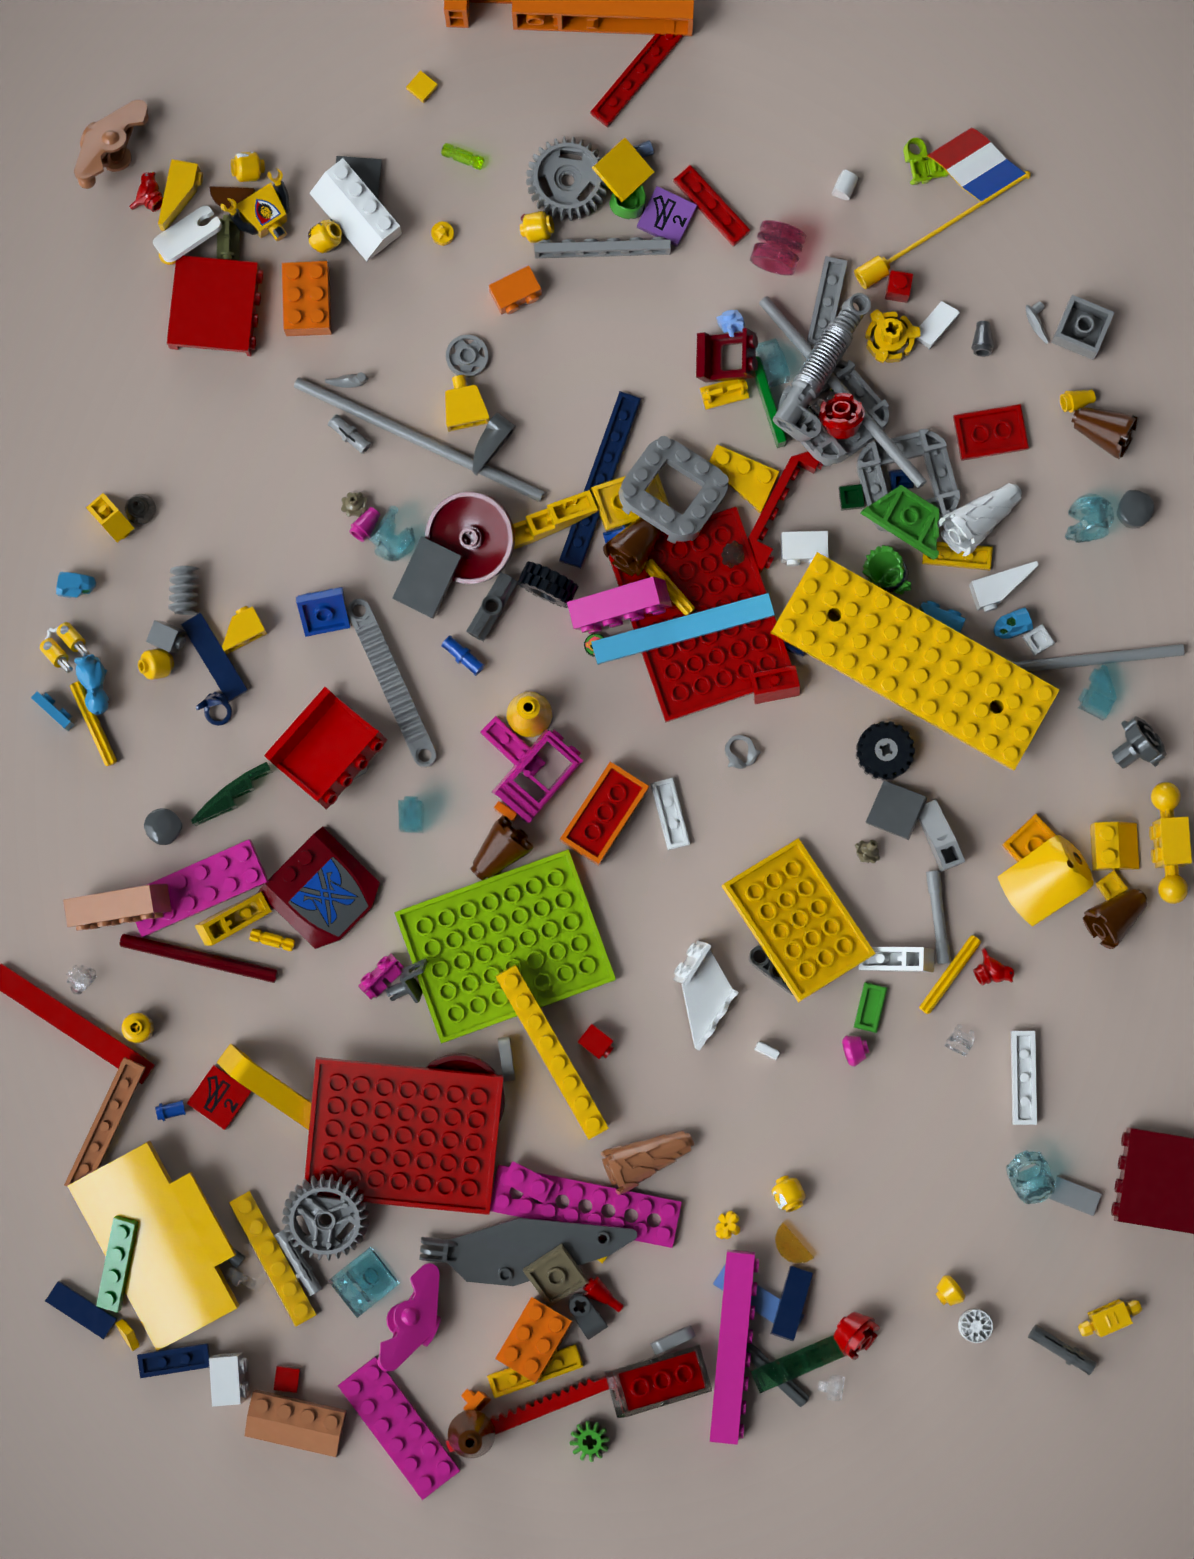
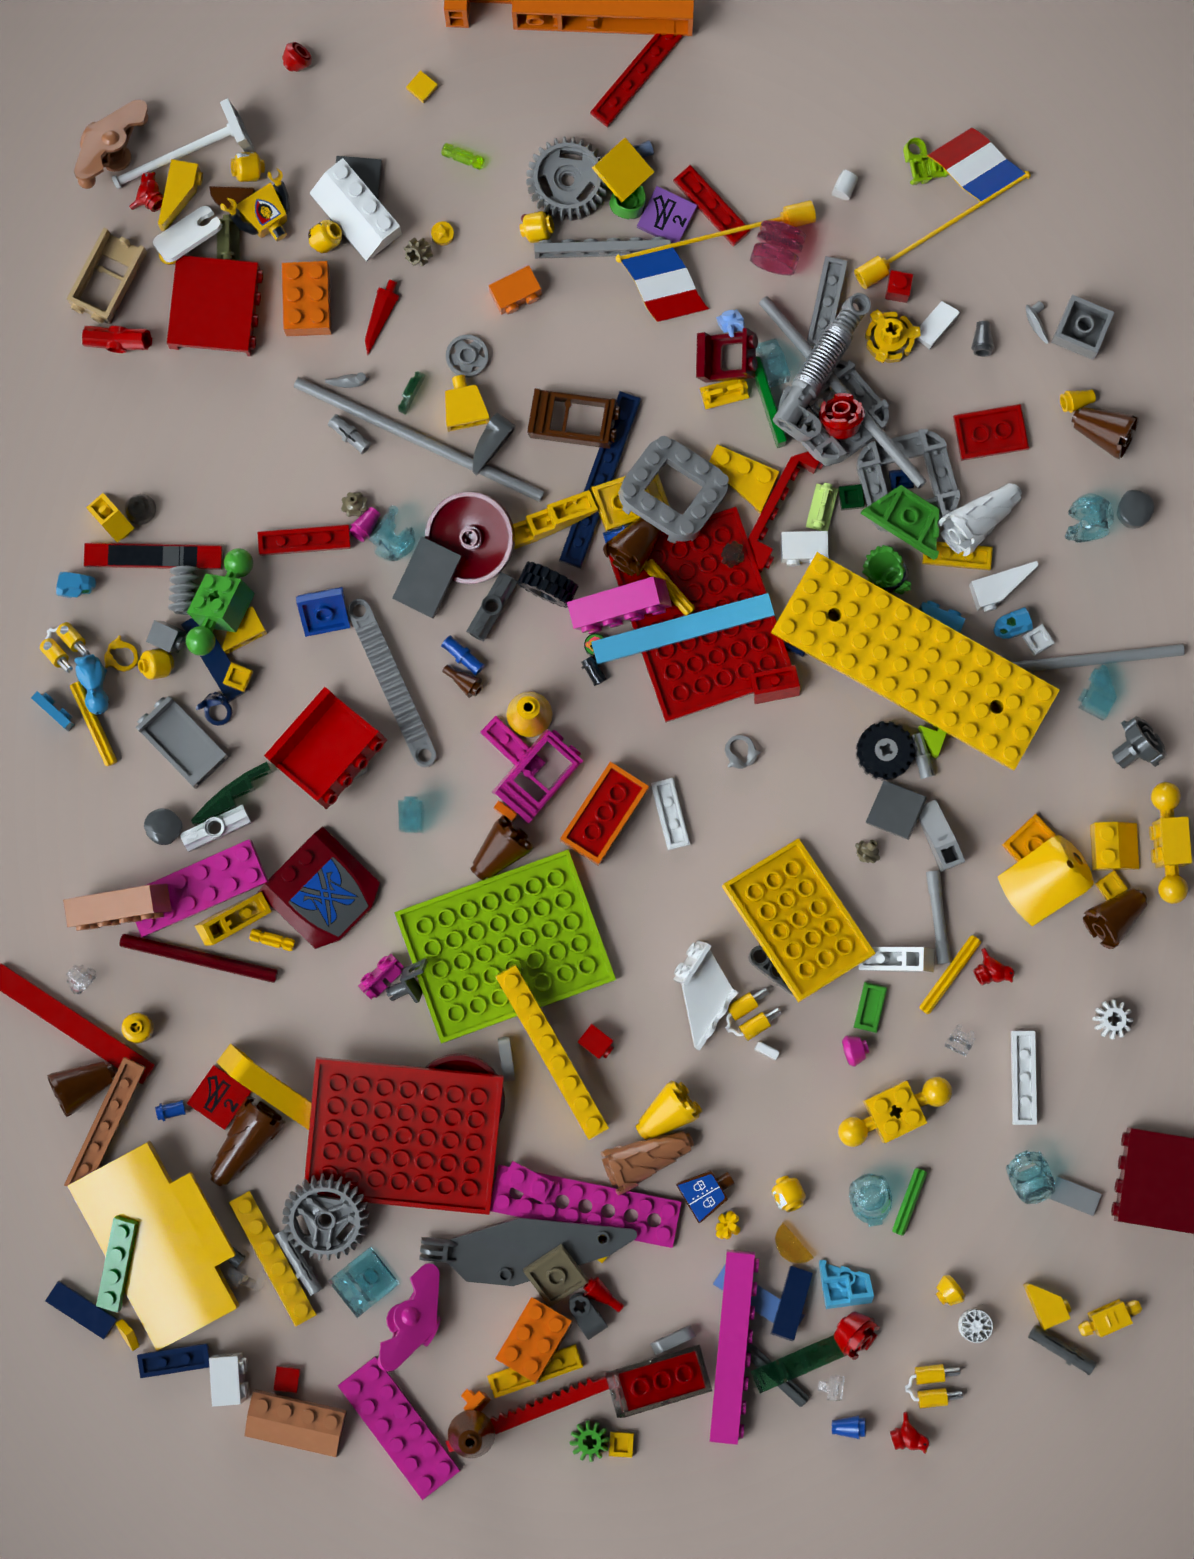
none -> reddish brown cone [47,1061,115,1117]
none -> tan door [67,228,147,324]
none -> red piece [82,326,153,353]
none -> tile [84,543,222,570]
none -> yellow piece [104,635,138,672]
none -> white tile [112,98,255,189]
none -> light grey panel [136,696,229,789]
none -> white piece [180,804,252,852]
none -> bright green brick [186,548,255,656]
none -> reddish brown cone [210,1096,286,1186]
none -> yellow tile [223,662,253,693]
none -> red plate [257,525,351,556]
none -> red cone [282,42,312,72]
none -> red bar [365,279,399,355]
none -> clear green tile [398,371,426,415]
none -> dark tan gear [404,237,433,266]
none -> reddish brown cone [442,665,483,698]
none -> reddish brown door [527,388,620,449]
none -> black pin [581,656,607,686]
none -> yellow tile [609,1431,634,1458]
none -> flag [615,200,816,322]
none -> yellow cone [635,1080,703,1140]
none -> blue torso [676,1170,735,1223]
none -> yellow piece [725,988,782,1041]
none -> yellowish green hinge [806,483,838,531]
none -> medium azure slope [819,1260,874,1309]
none -> blue cone [832,1415,866,1439]
none -> yellow brick [838,1077,952,1147]
none -> clear light blue helmet [849,1174,892,1227]
none -> red animal [890,1412,930,1454]
none -> bright green axle [892,1168,927,1236]
none -> yellow piece [905,1364,963,1409]
none -> light grey axle [910,732,935,779]
none -> lime slope [918,725,946,759]
none -> yellow slope [1023,1283,1072,1330]
none -> white gear [1093,1000,1133,1039]

